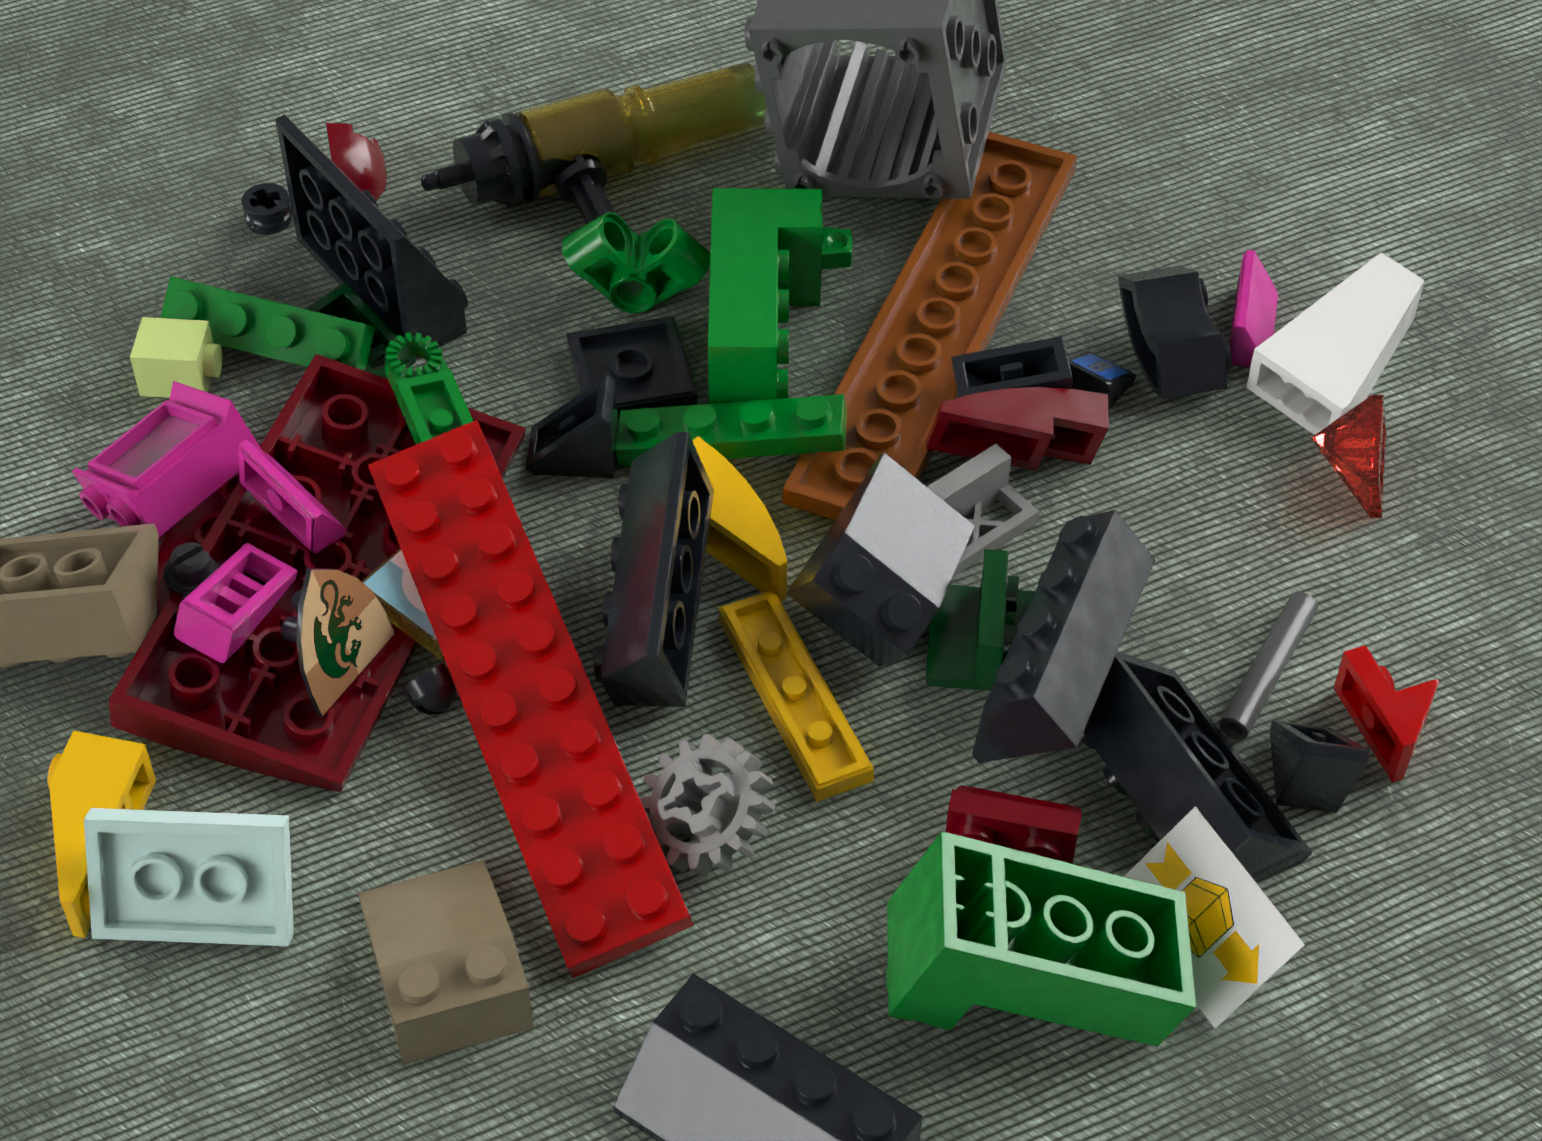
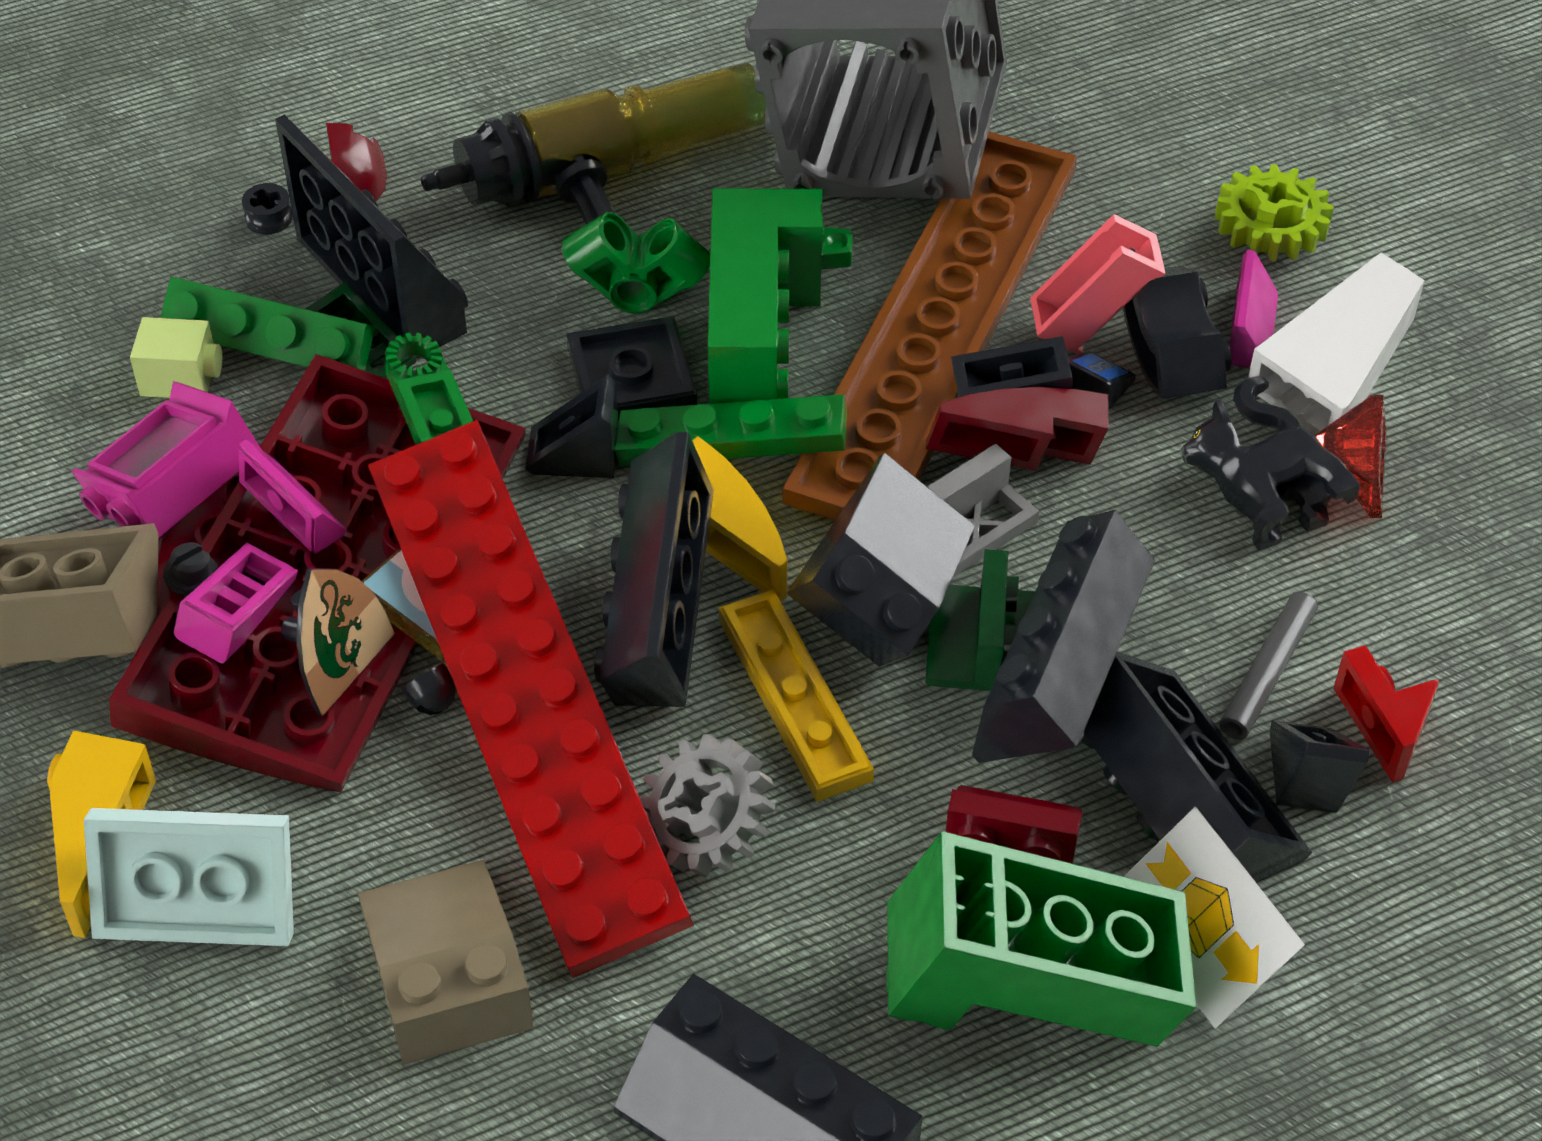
none -> coral window [1030,214,1166,355]
none -> black animal [1181,376,1361,551]
none -> lime gear [1214,164,1334,262]

